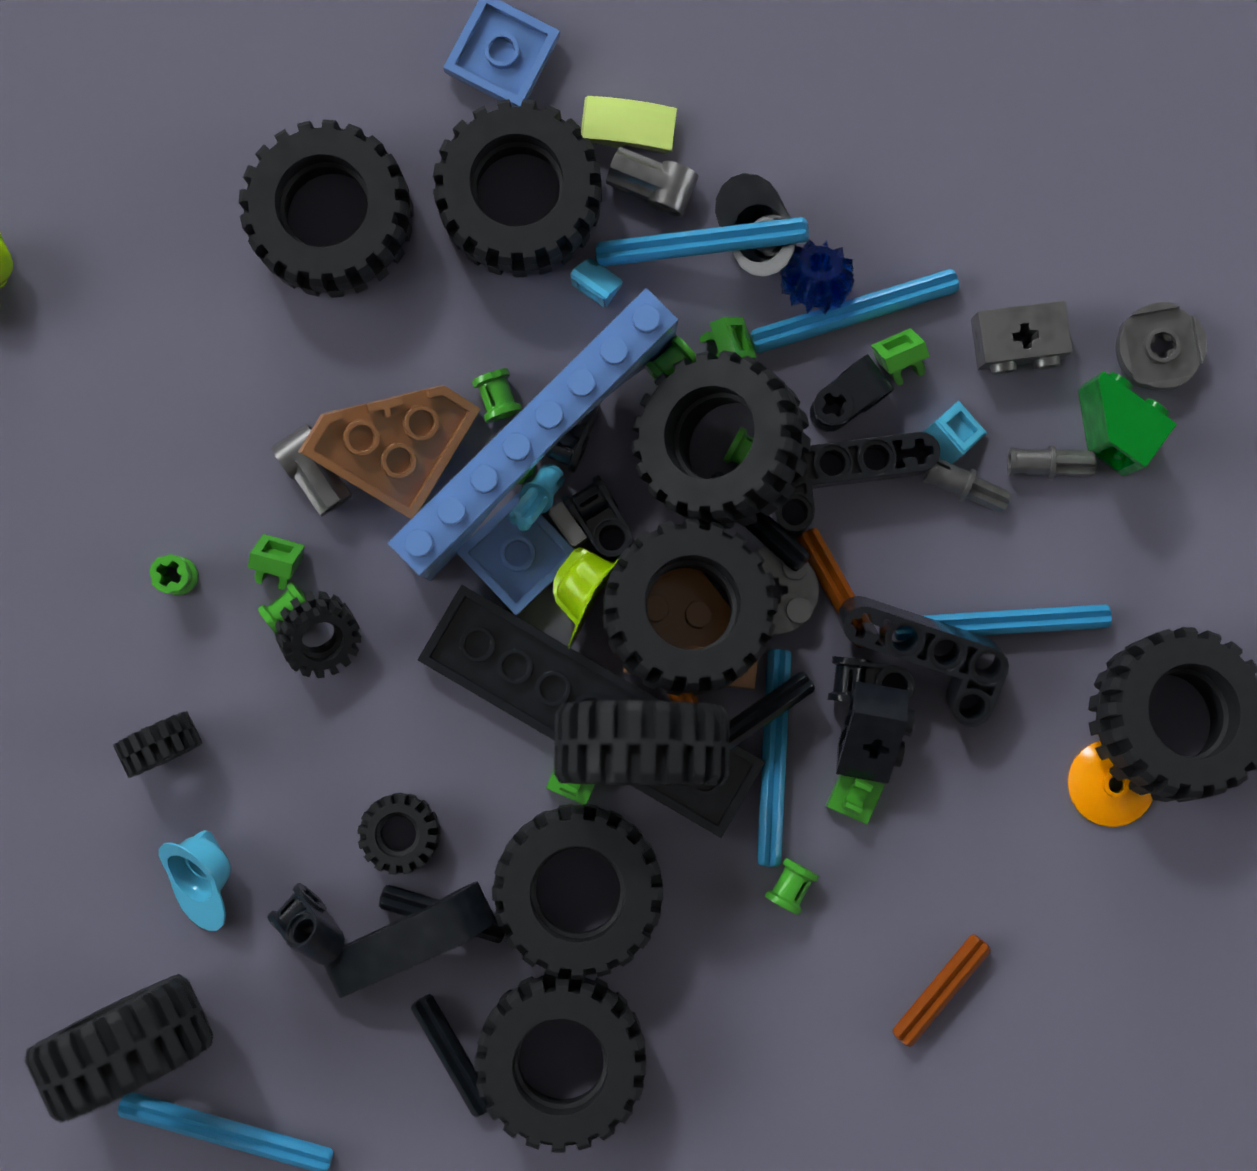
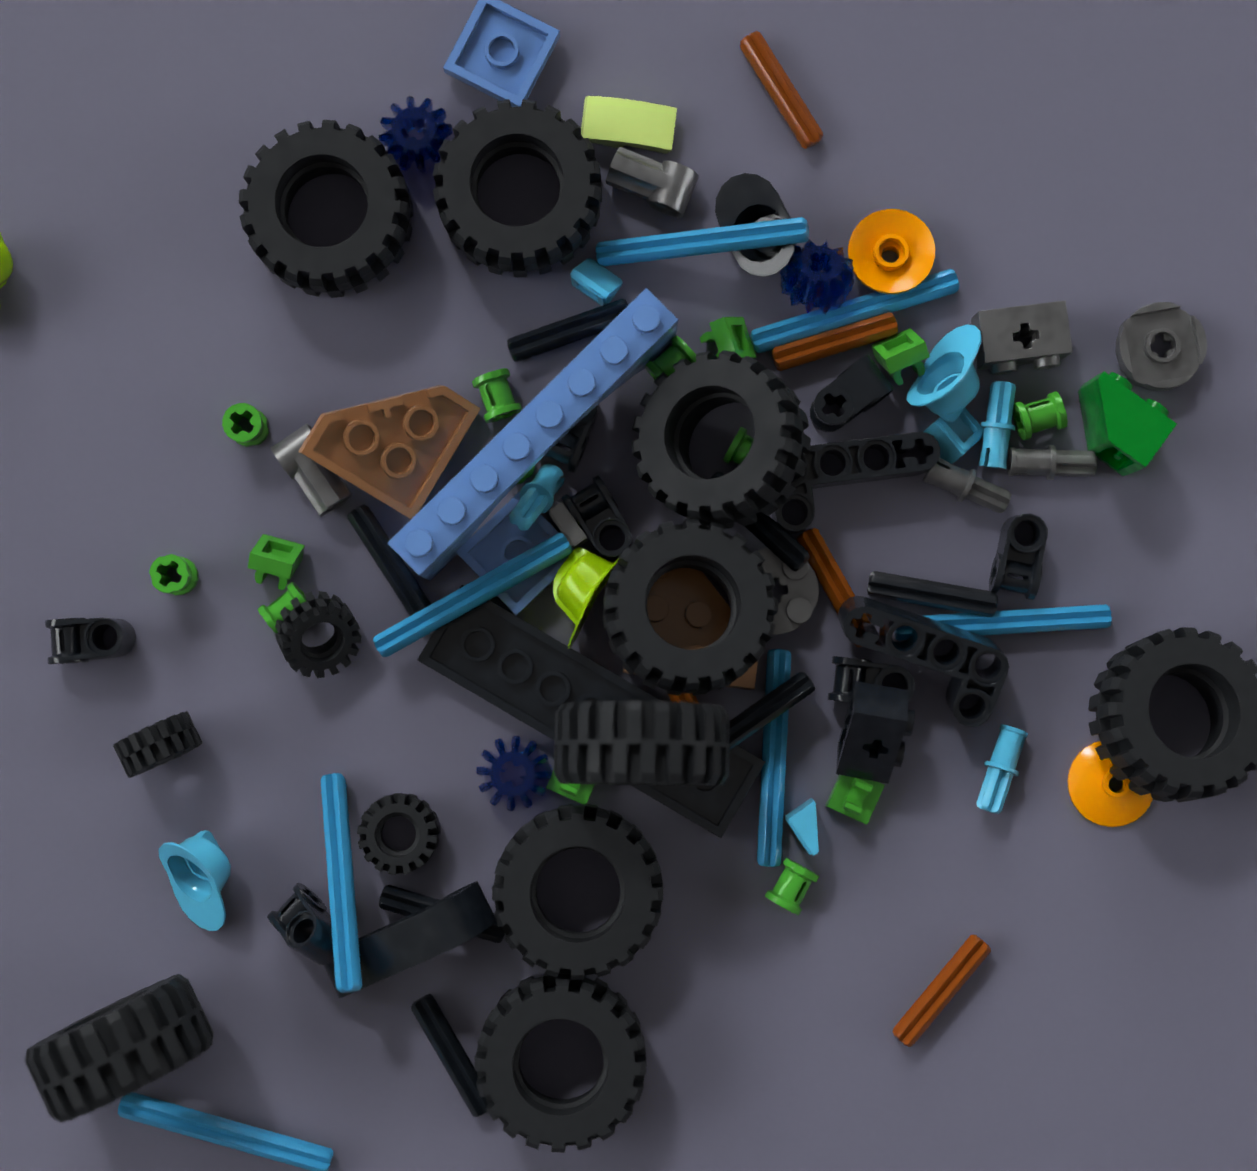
none -> black piece [45,617,136,665]
none -> bright green bush [222,403,269,447]
none -> dark azure axle [320,773,362,993]
none -> black axle [347,504,431,616]
none -> dark azure axle [373,533,572,657]
none -> clear blue gear [379,96,453,173]
none -> clear blue gear [476,735,552,811]
none -> black axle [507,299,628,362]
none -> dark orange axle [740,31,823,149]
none -> dark orange axle [772,312,898,371]
none -> medium azure slope [785,798,819,856]
none -> light orange dish [848,209,936,294]
none -> black axle [867,571,998,617]
none -> medium azure piece [906,324,982,422]
none -> medium azure axle [977,724,1028,814]
none -> medium azure axle [979,381,1016,469]
none -> black piece [989,514,1048,600]
none -> bright green bush [1012,391,1068,441]

